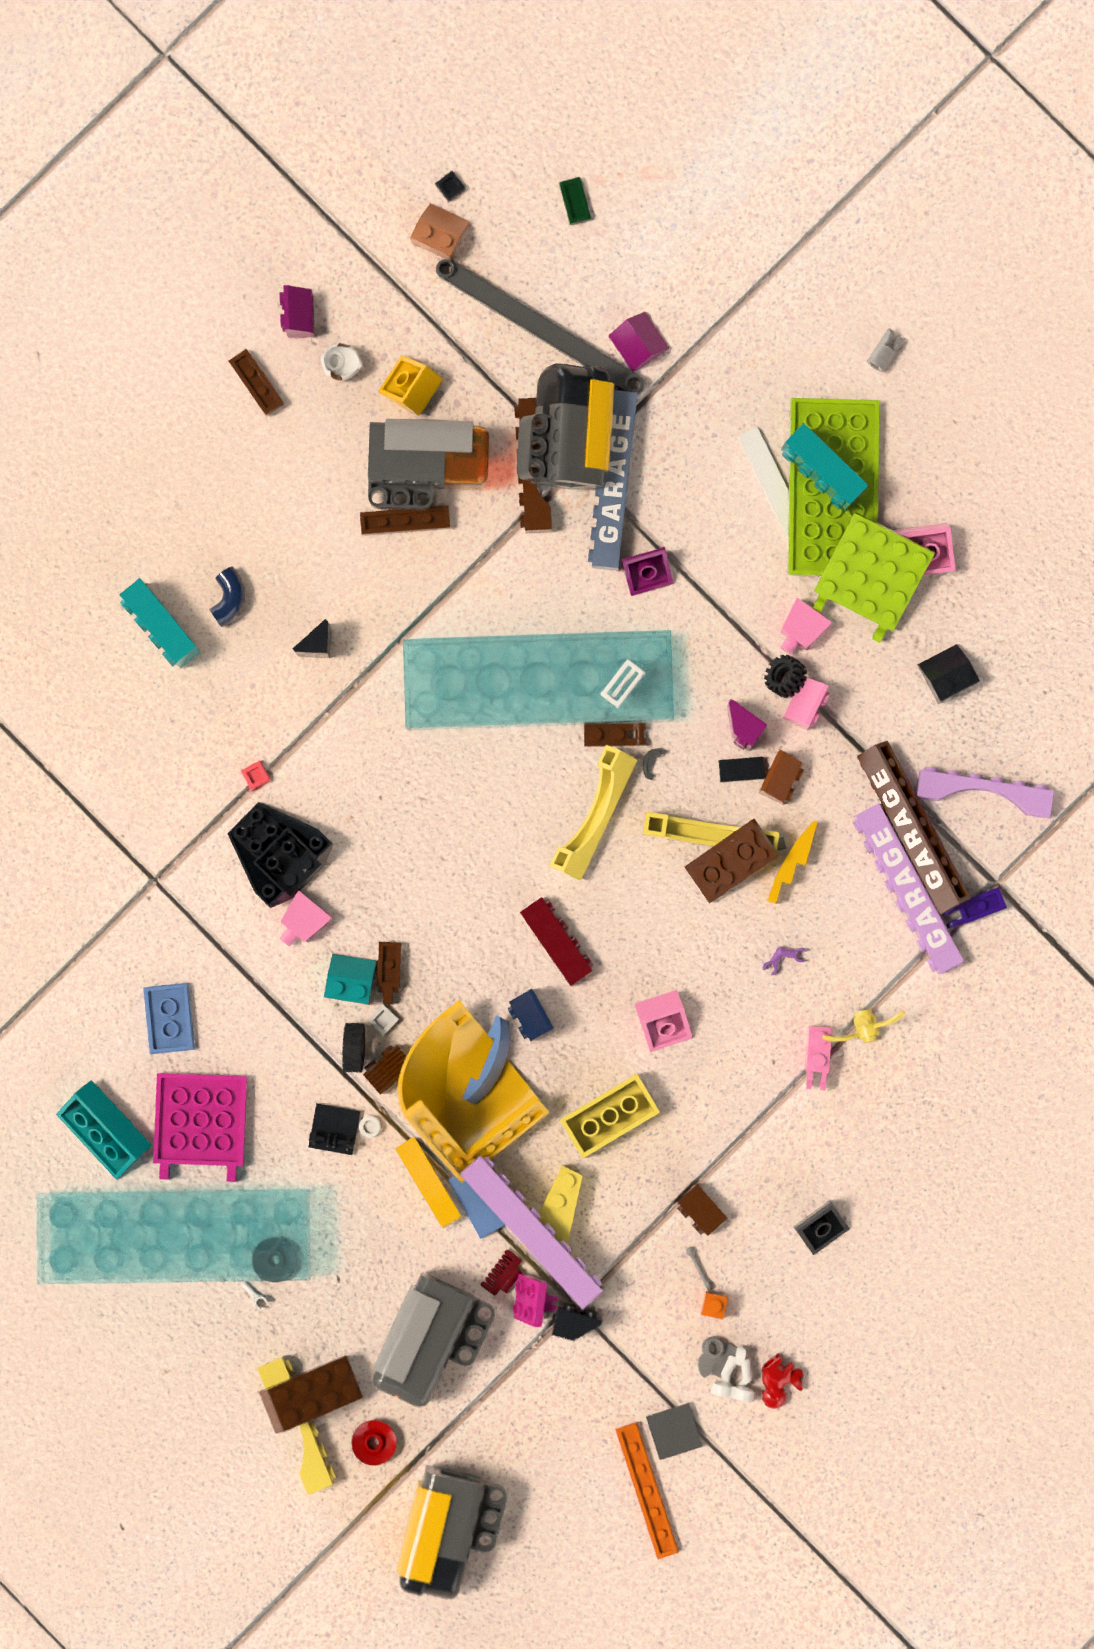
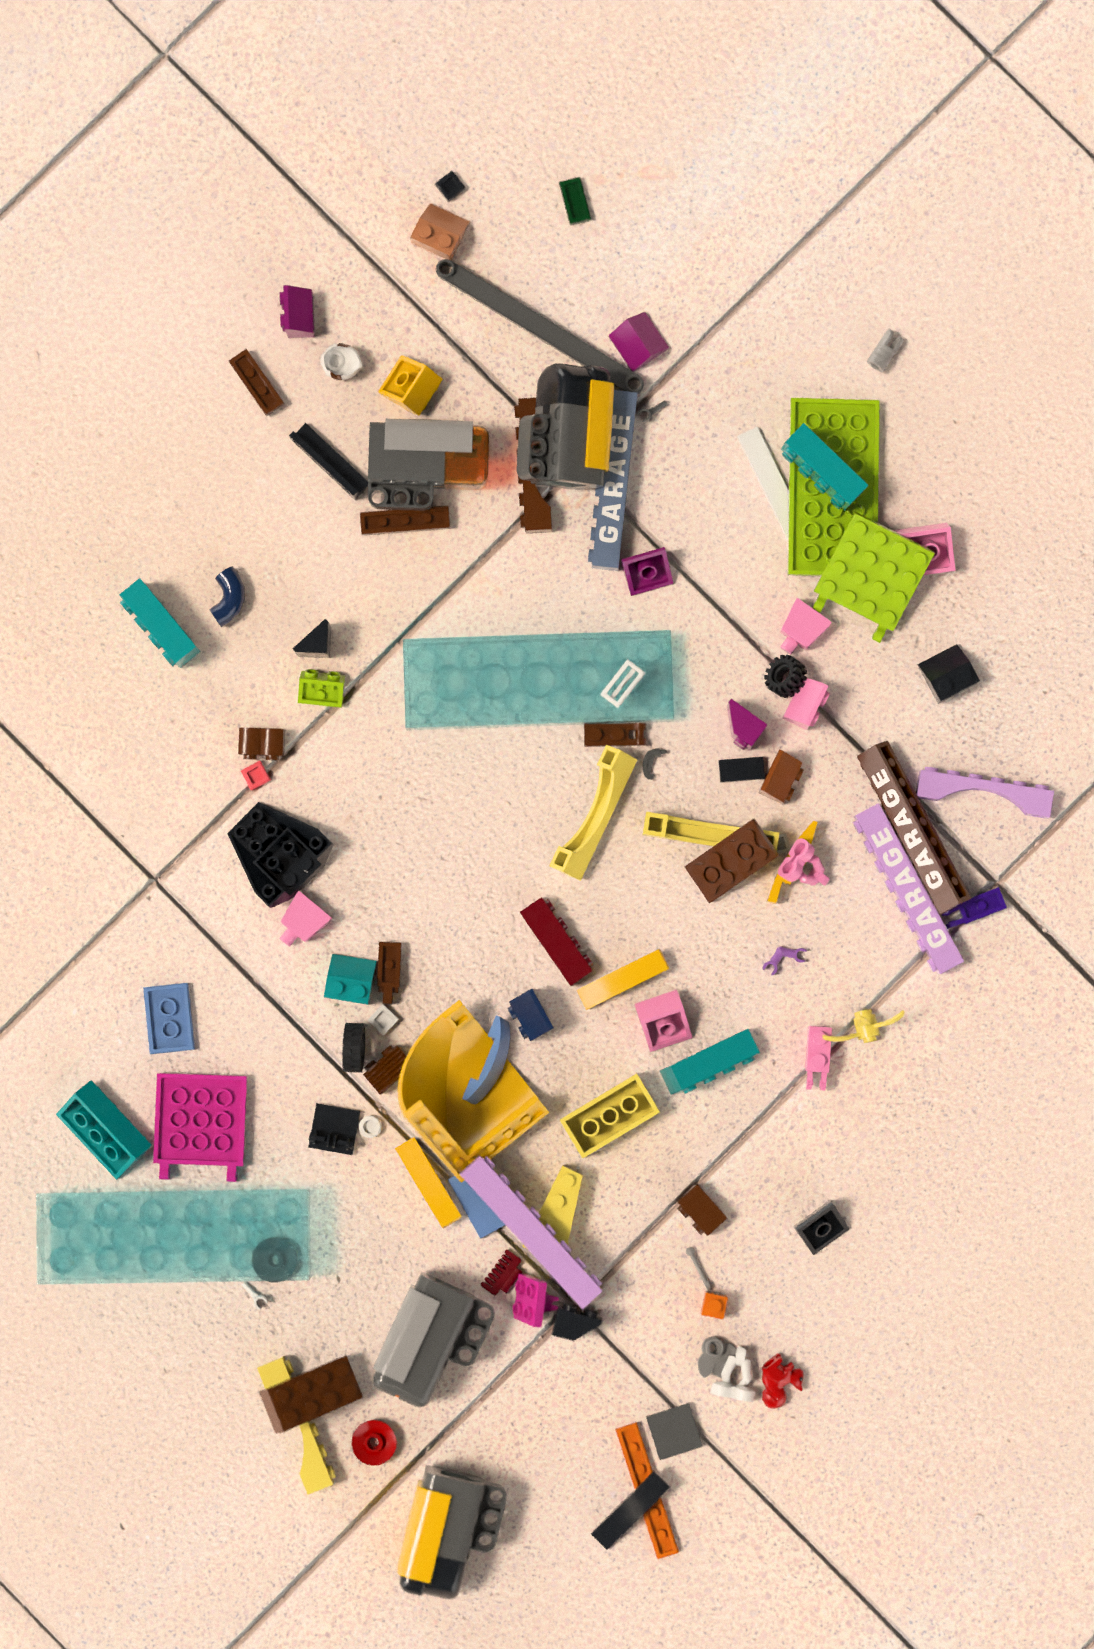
none -> reddish brown brick [238,727,285,761]
none -> black fence [289,423,368,500]
none -> lime bracket [298,669,346,708]
none -> yellow slope [576,949,670,1010]
none -> black slope [591,1470,670,1550]
none -> dark grey hand [638,400,667,423]
none -> teal wedge [660,1029,760,1095]
none -> bright pink piece [778,838,830,886]

